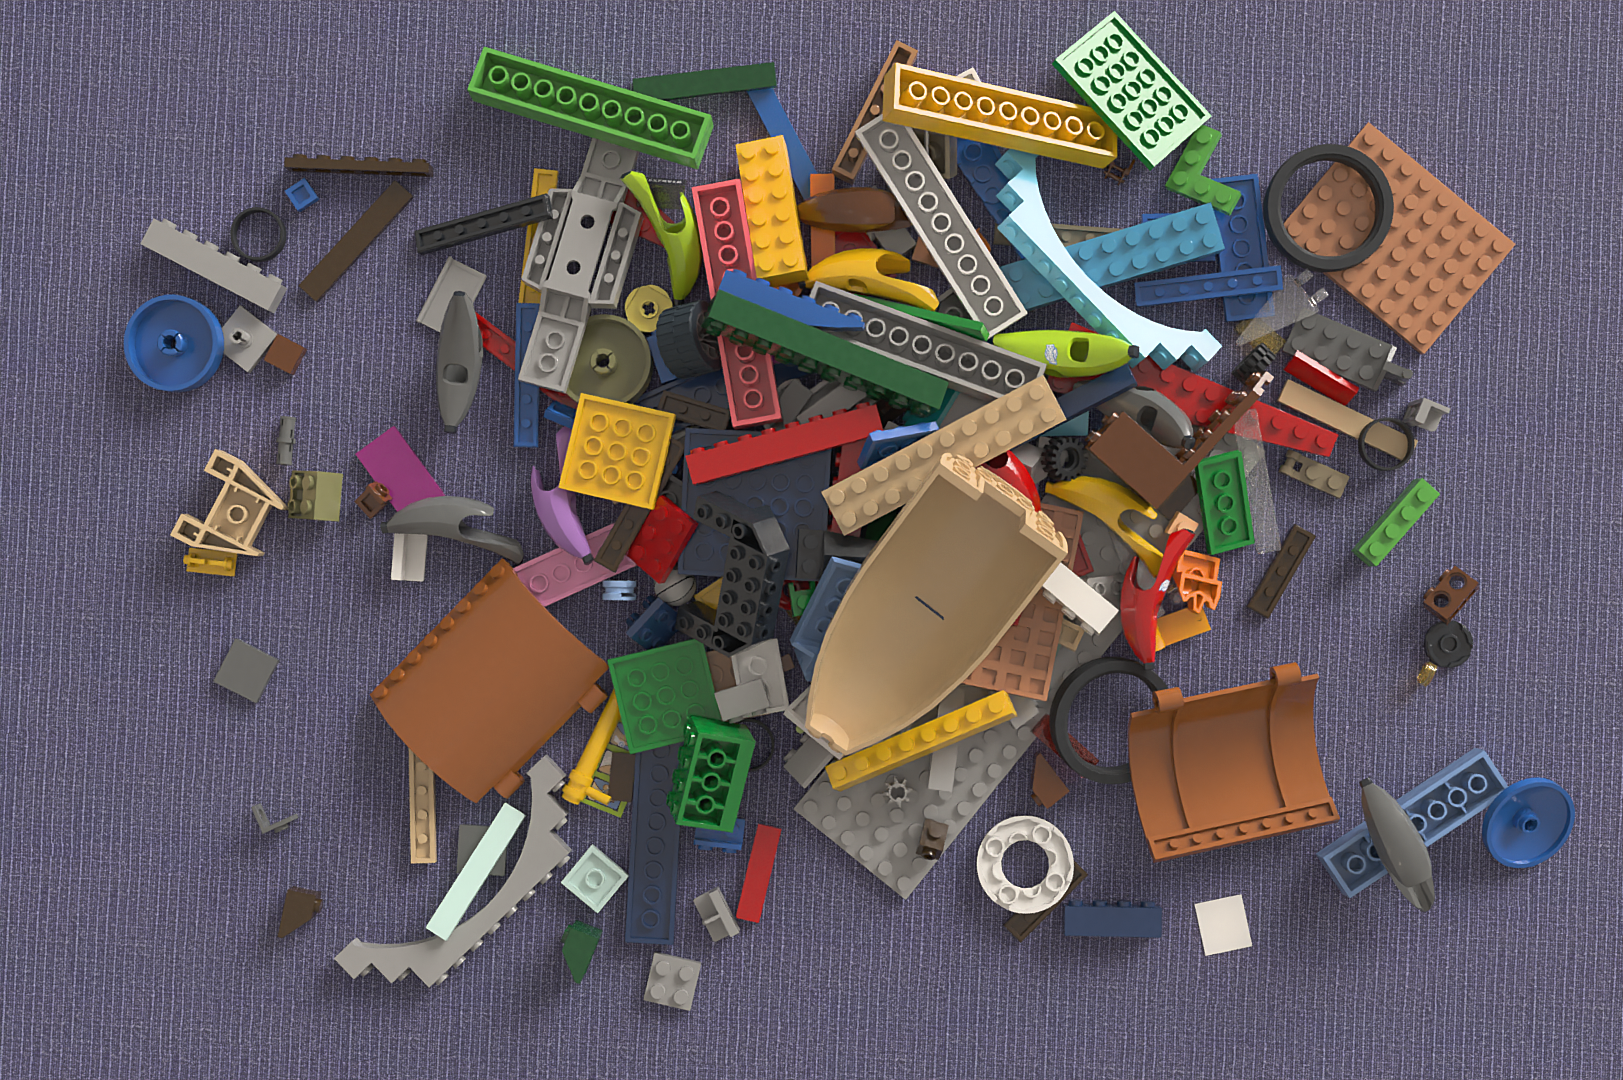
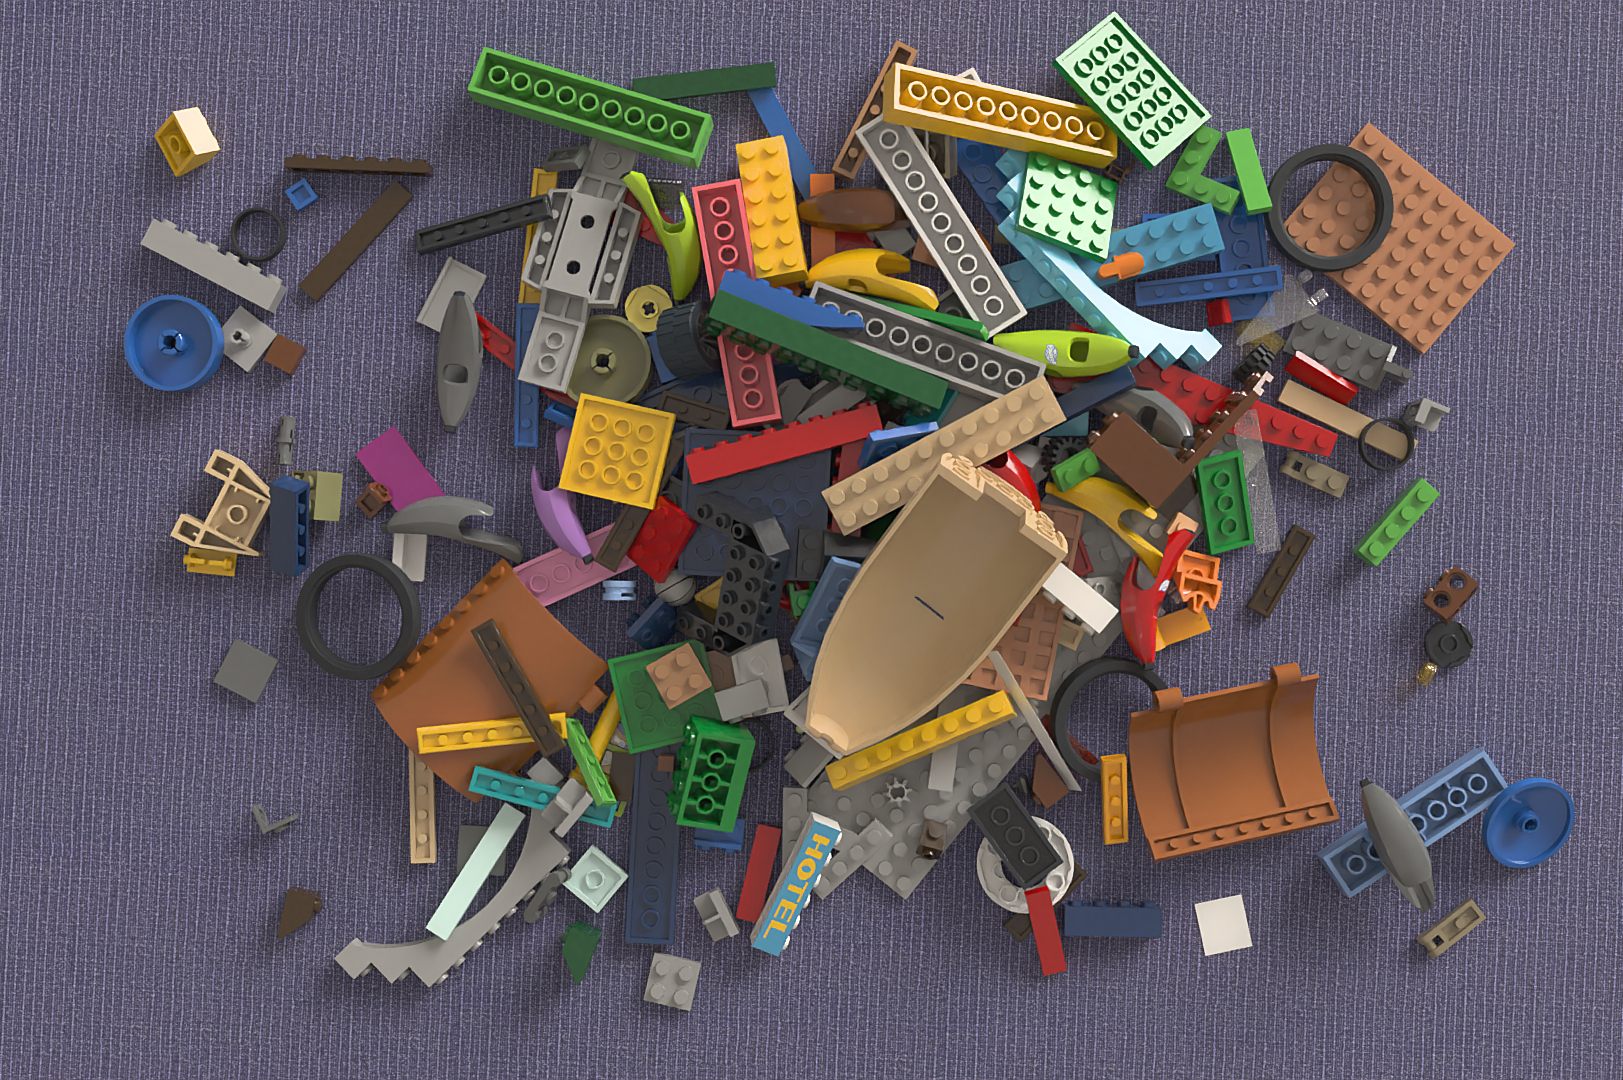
none -> yellow slope [154,107,220,177]
none -> dark blue brick [269,475,310,577]
none -> black tyre [296,553,422,680]
none -> yellow tile [417,712,567,754]
none -> teal plate [468,765,617,828]
none -> dark brown tile [471,618,567,759]
none -> dark grey plate [524,867,572,923]
none -> dark grey plate [541,145,591,172]
none -> light grey panel [541,777,594,837]
none -> bright green tile [566,718,617,807]
none -> medium nougat brick [646,642,712,710]
none -> reddish brown piece [658,753,676,772]
none -> brick [750,812,842,956]
none -> light grey plate [782,785,892,900]
none -> black brick [966,782,1064,891]
none -> white sticker [987,651,1082,791]
none -> flat silver rock [1012,775,1030,794]
none -> plate [1014,151,1117,264]
none -> red tile [1024,886,1067,976]
none -> bright green plate [1050,447,1101,492]
none -> orange arm [1097,252,1144,282]
none -> light orange tile [1100,753,1128,845]
none -> red tile [1206,299,1232,327]
none -> bright green tile [1225,128,1272,215]
none -> dark tan plate [1416,898,1486,959]

